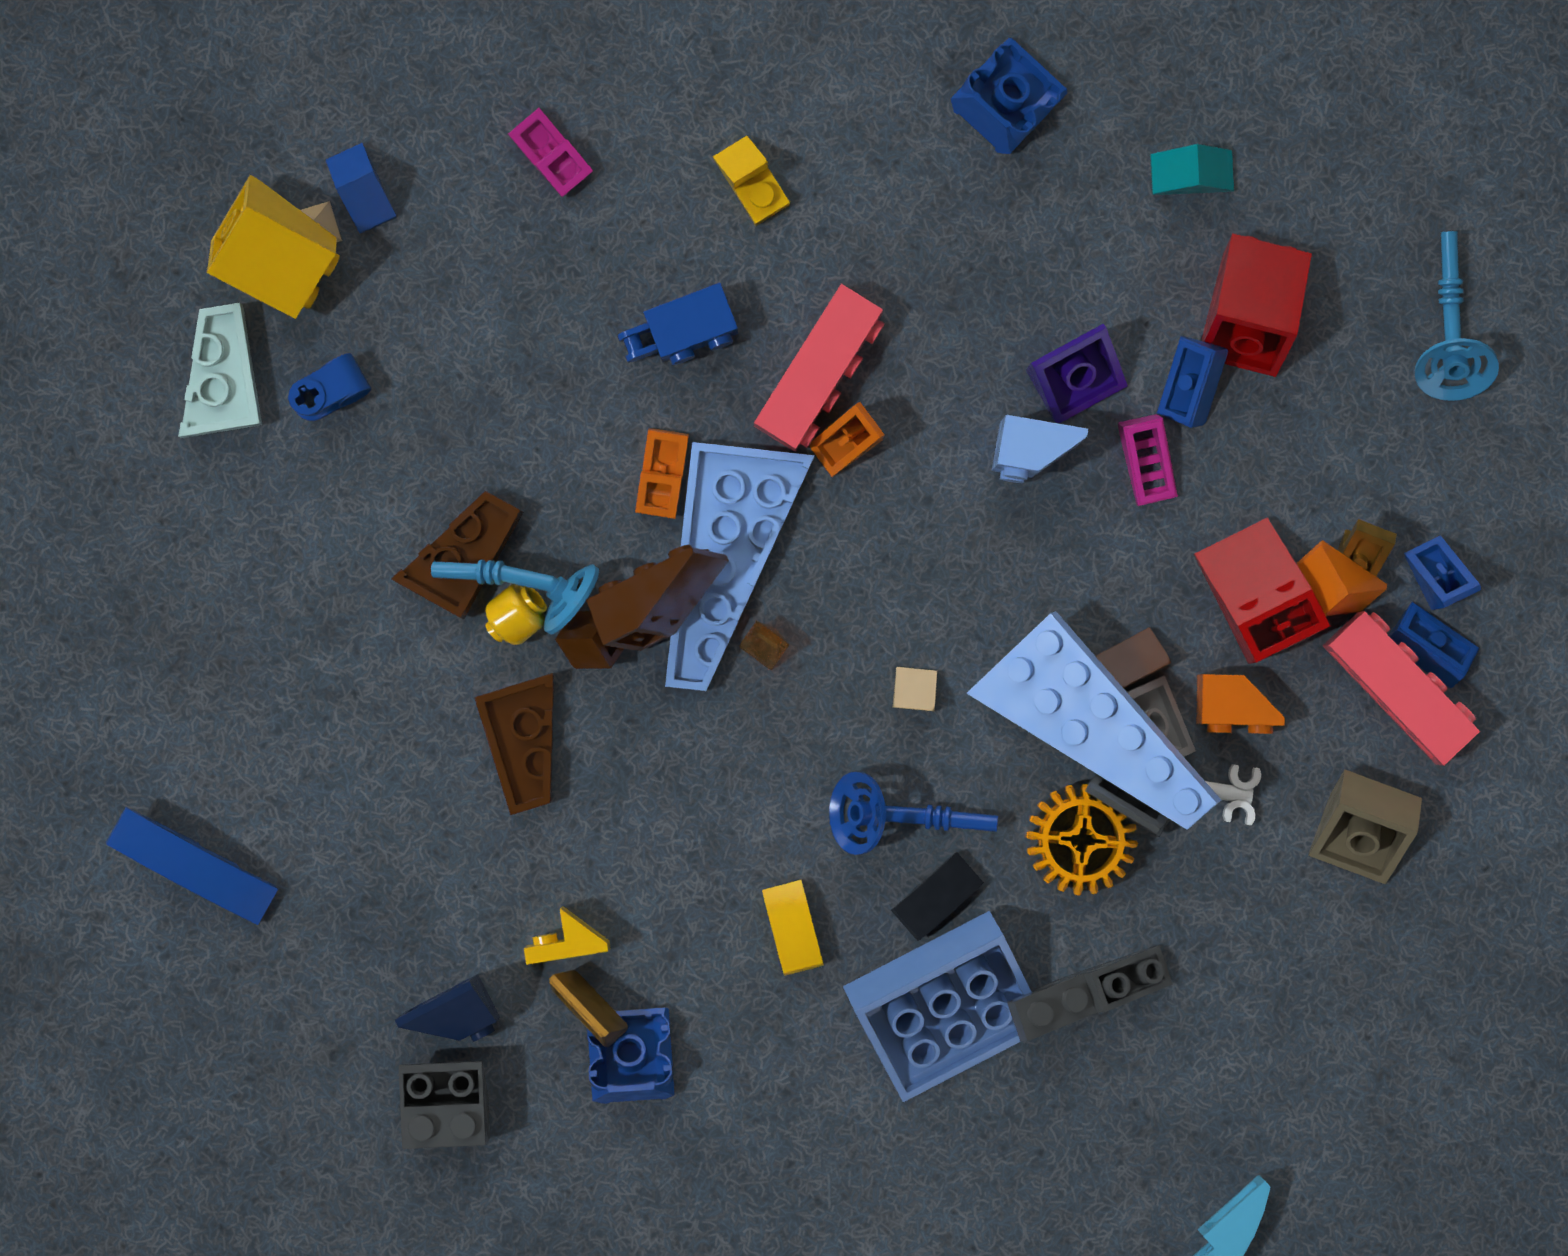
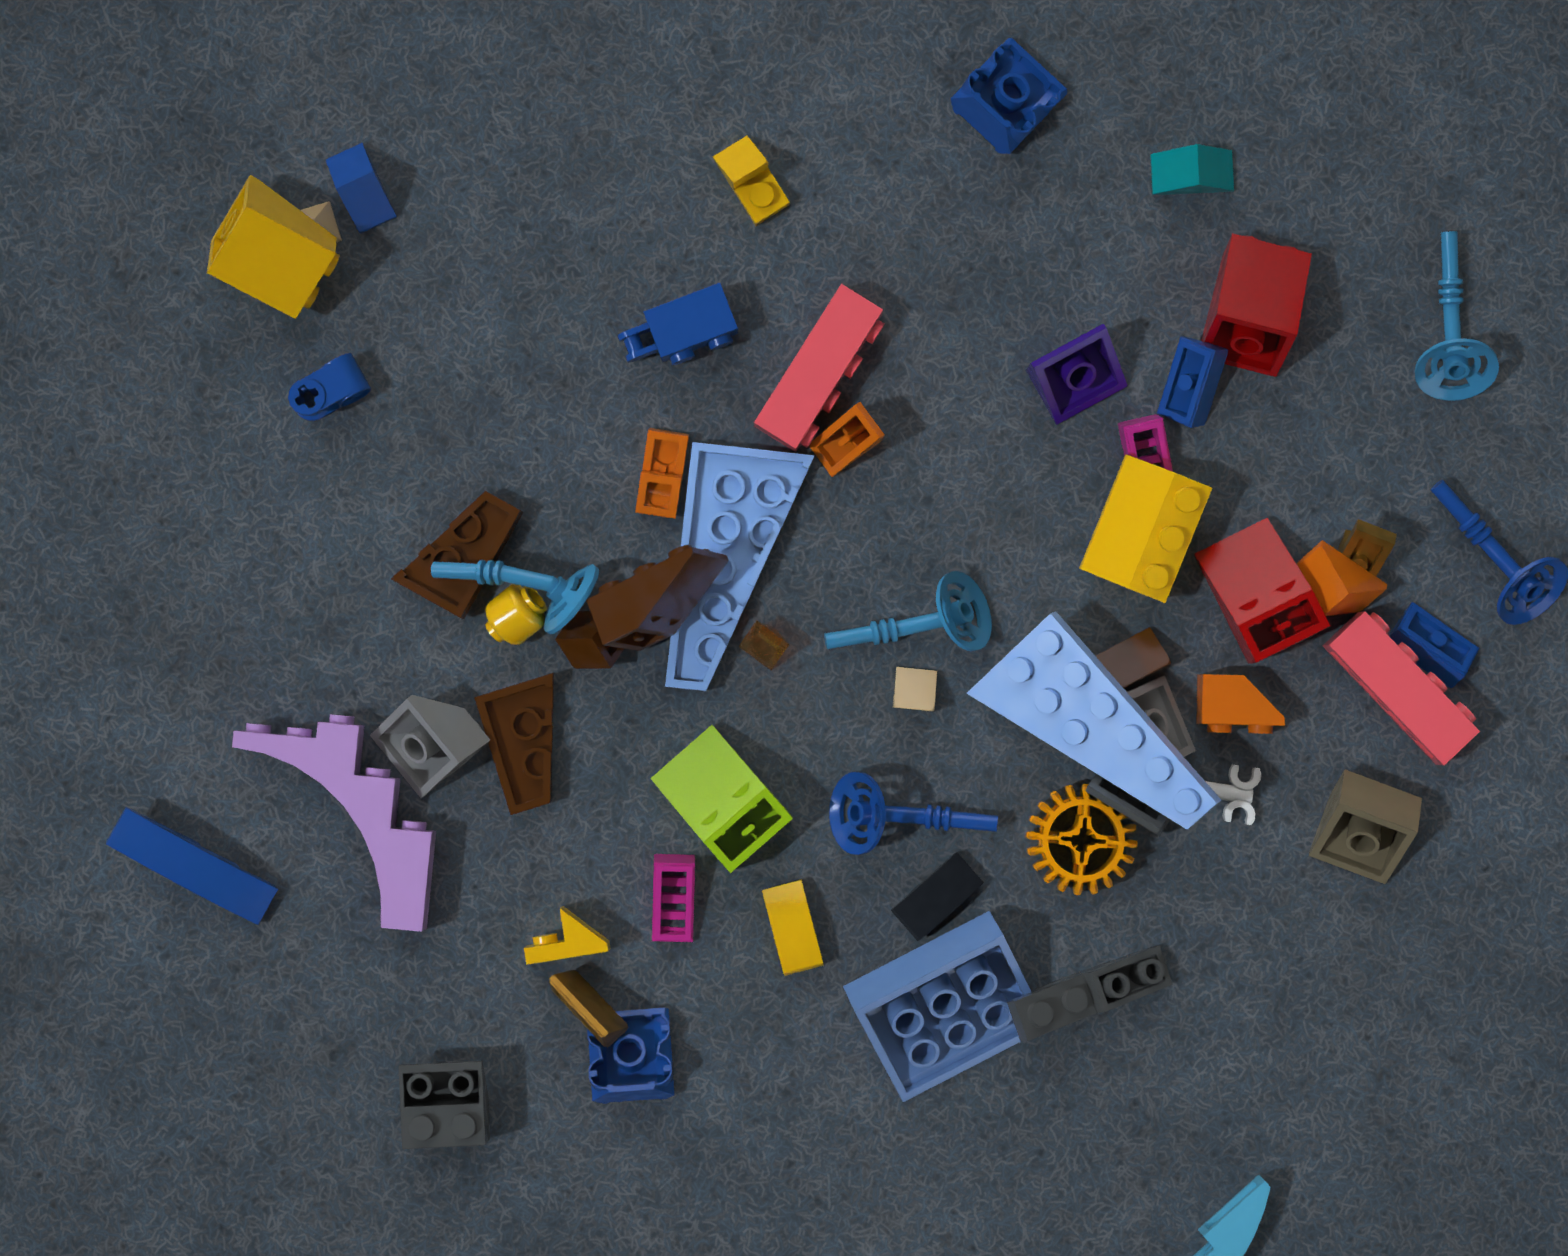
light aqua wing [178,303,262,438] -> none
dark blue slope [395,974,500,1042] -> none
dark pink slope [507,108,593,197] -> none
light blue slope [992,415,1088,483] -> none
blue slope [1404,535,1481,610] -> none
none -> lavender arch [232,714,436,932]
none -> light grey slope [370,695,490,798]
none -> lime slope [650,725,793,873]
none -> dark pink slope [652,854,695,942]
none -> dark azure dish [824,571,992,651]
none -> yellow slope [1079,454,1212,603]
none -> blue dish [1430,479,1568,625]

